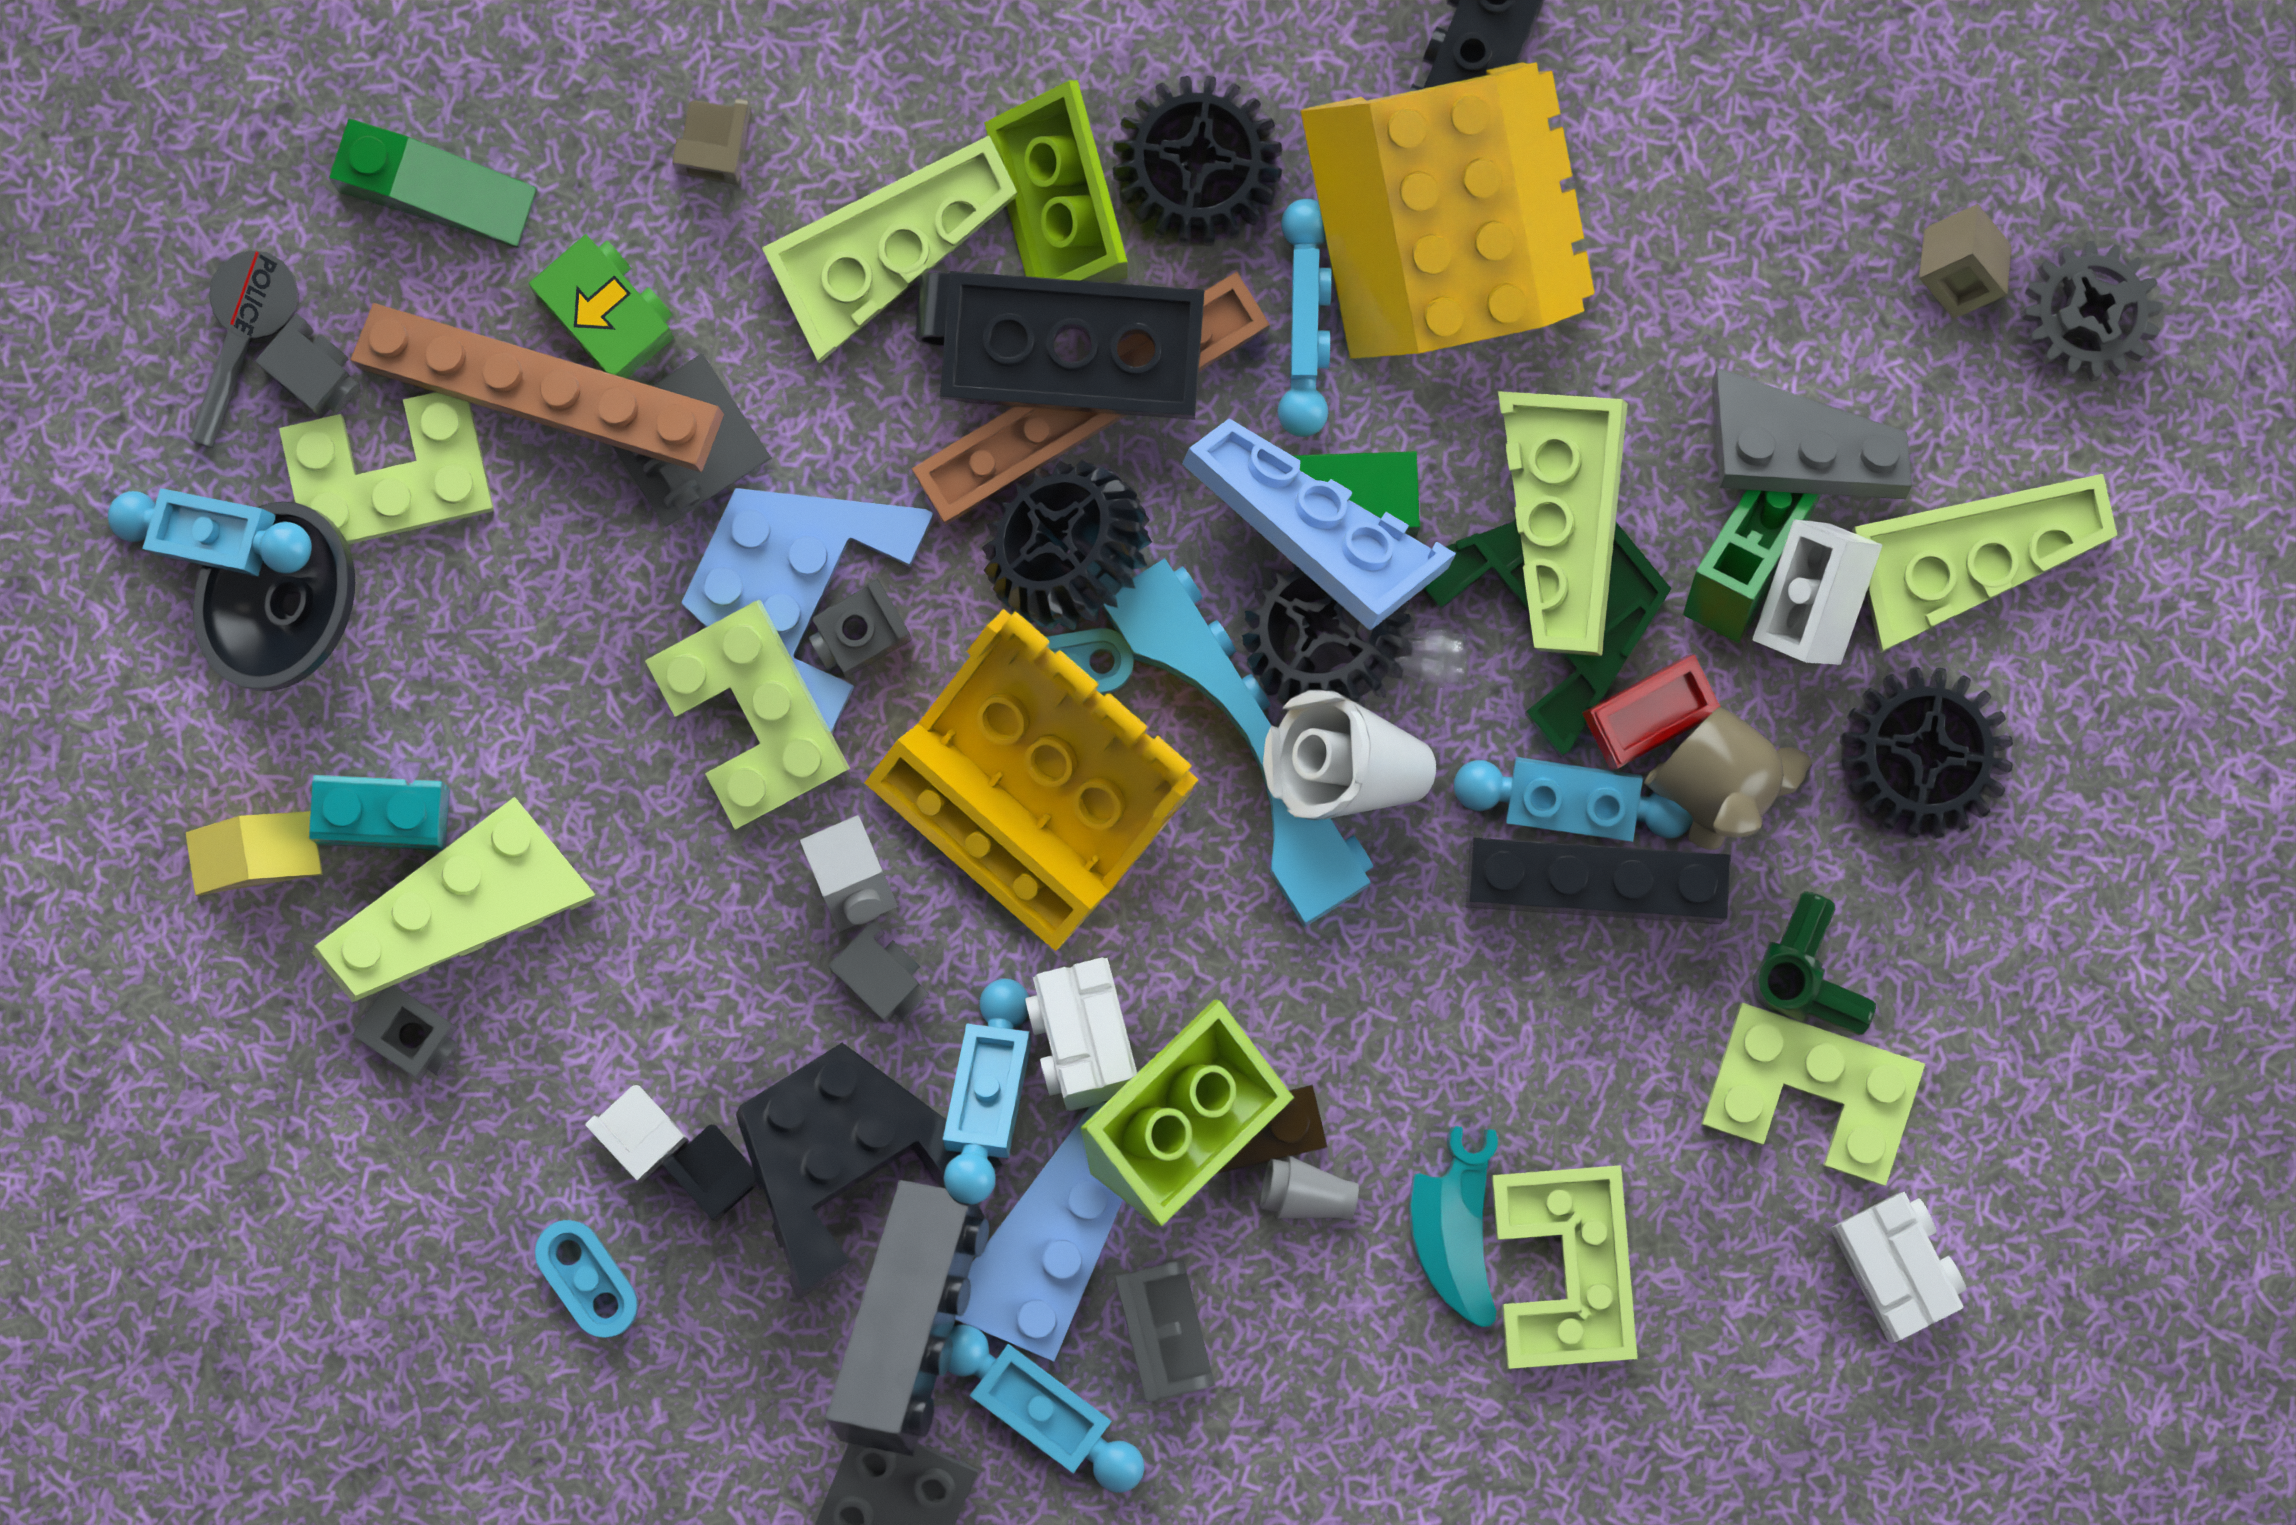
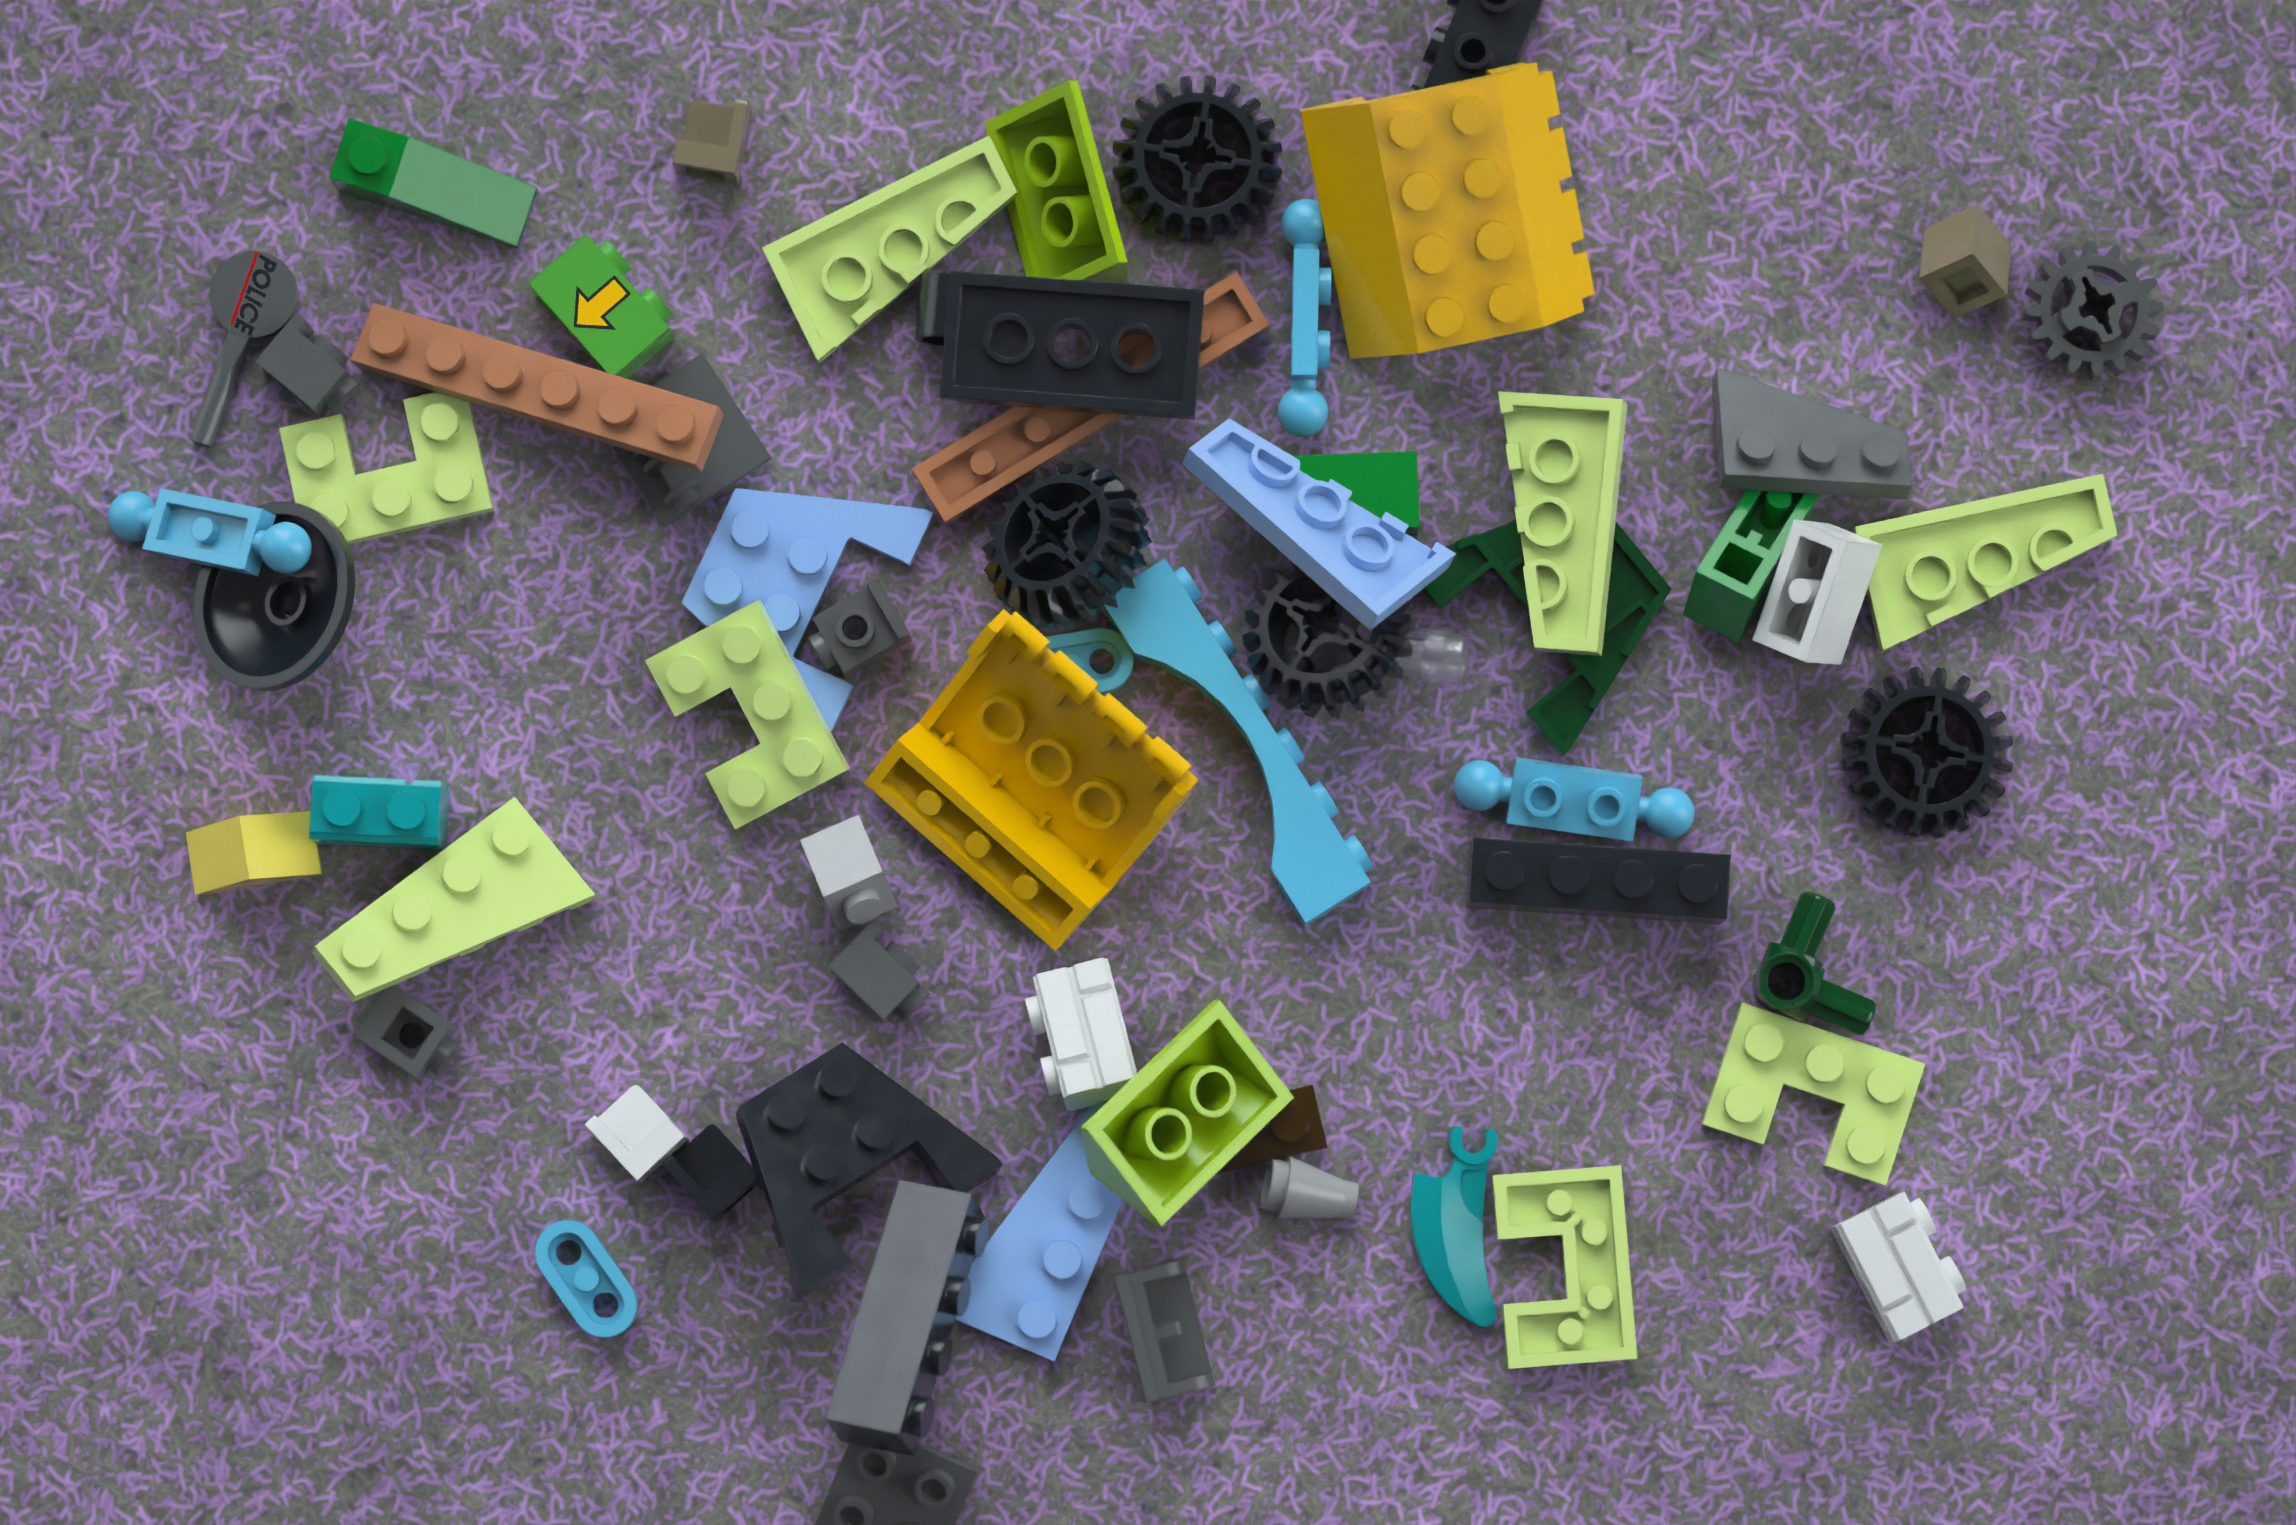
medium azure plate [943,979,1032,1204] -> none
medium azure plate [948,1325,1144,1493] -> none
white cone [1263,690,1436,820] -> none
tile [1582,654,1721,770] -> none
dark tan piece [1644,707,1812,850] -> none

